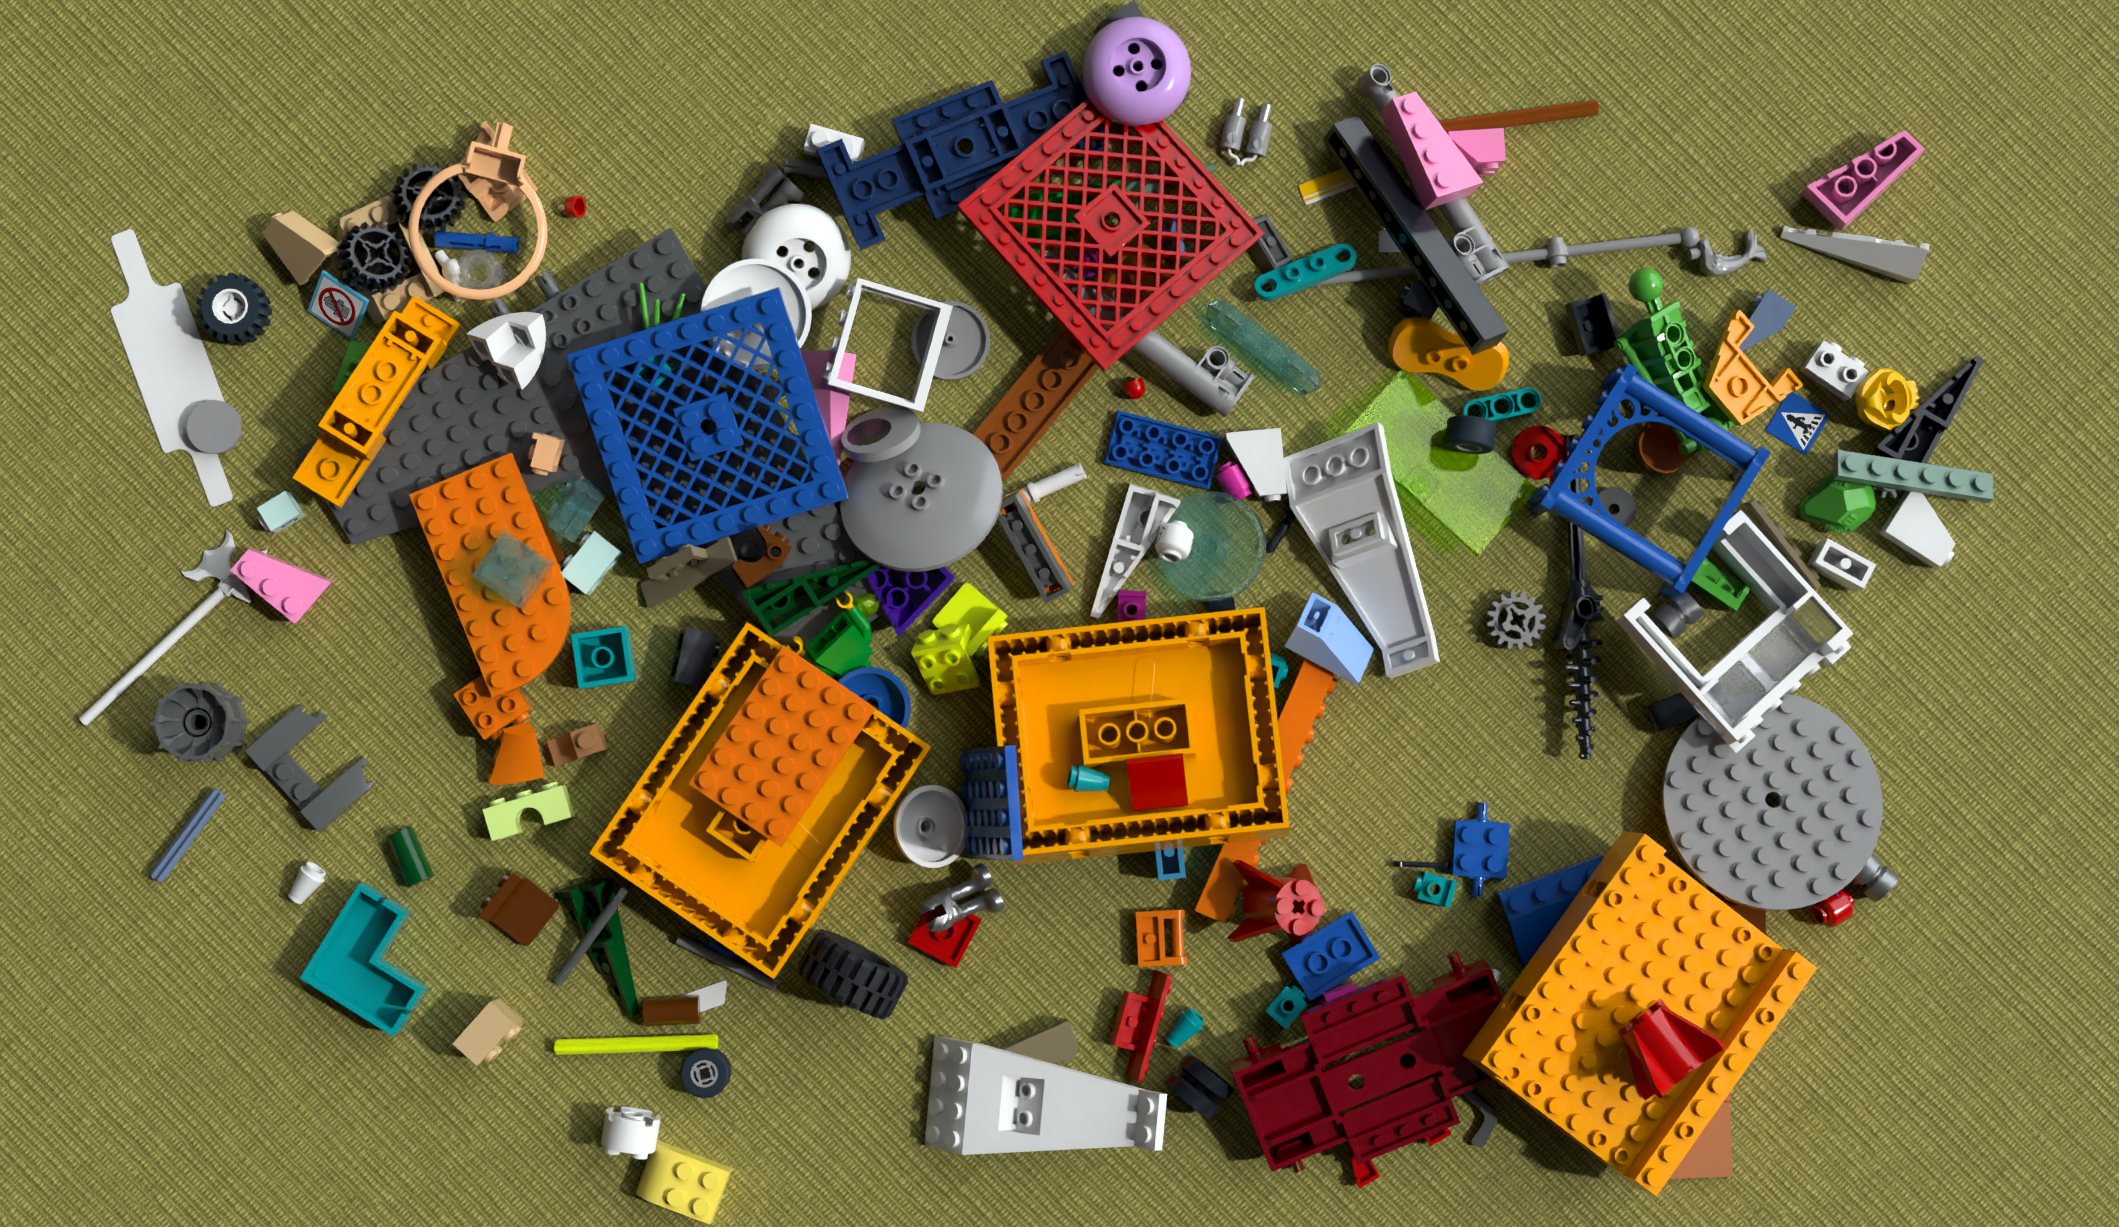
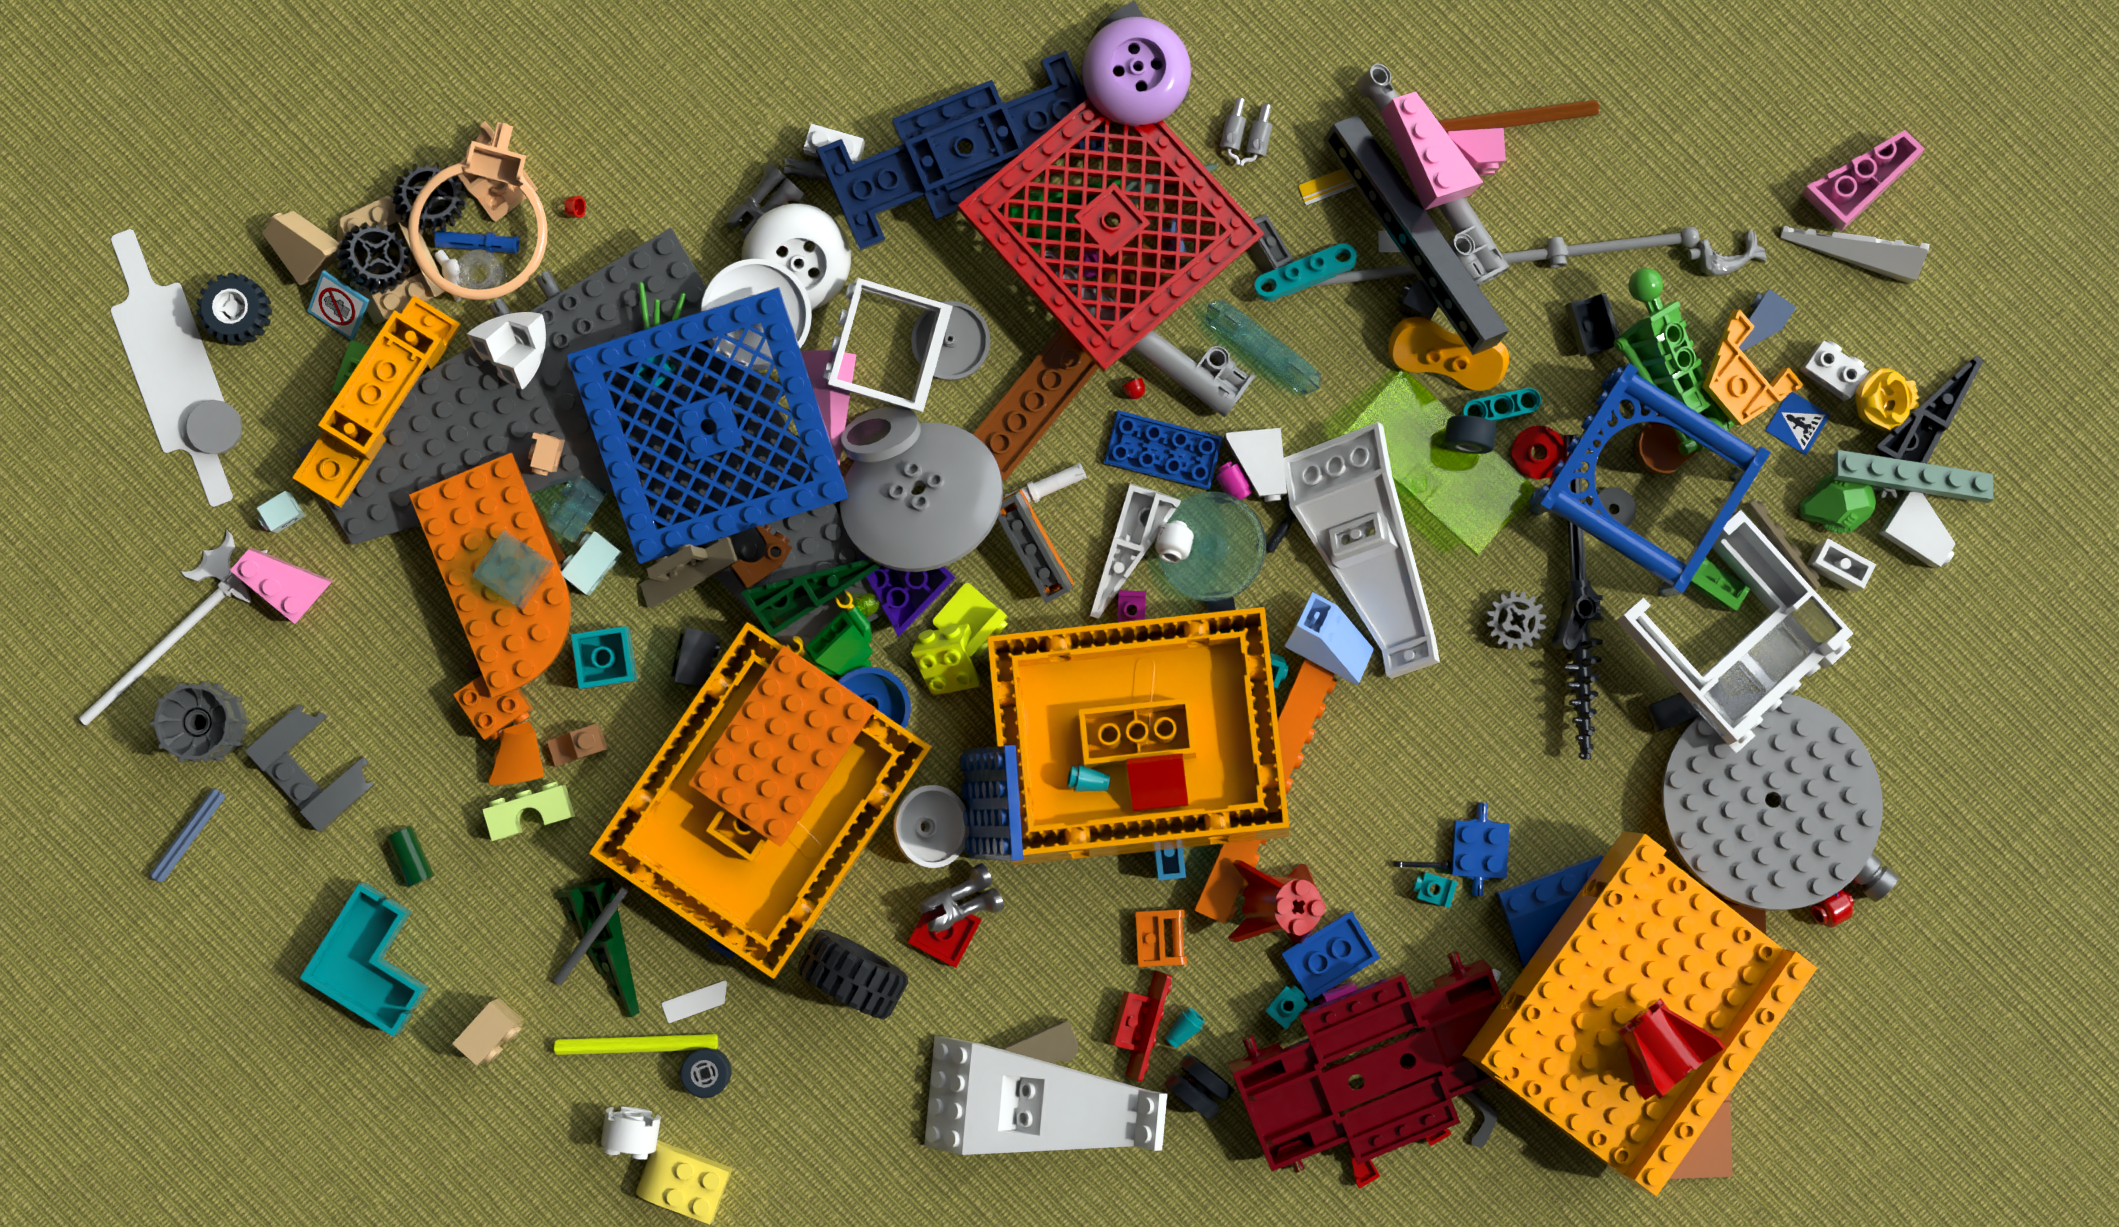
white cone [288,862,326,904] -> none
reddish brown bracket [479,871,559,946] -> none
reddish brown brick [643,995,701,1027] -> none
light grey bar [676,934,779,991] -> none
flat silver wheel [1651,591,1704,640] -> none

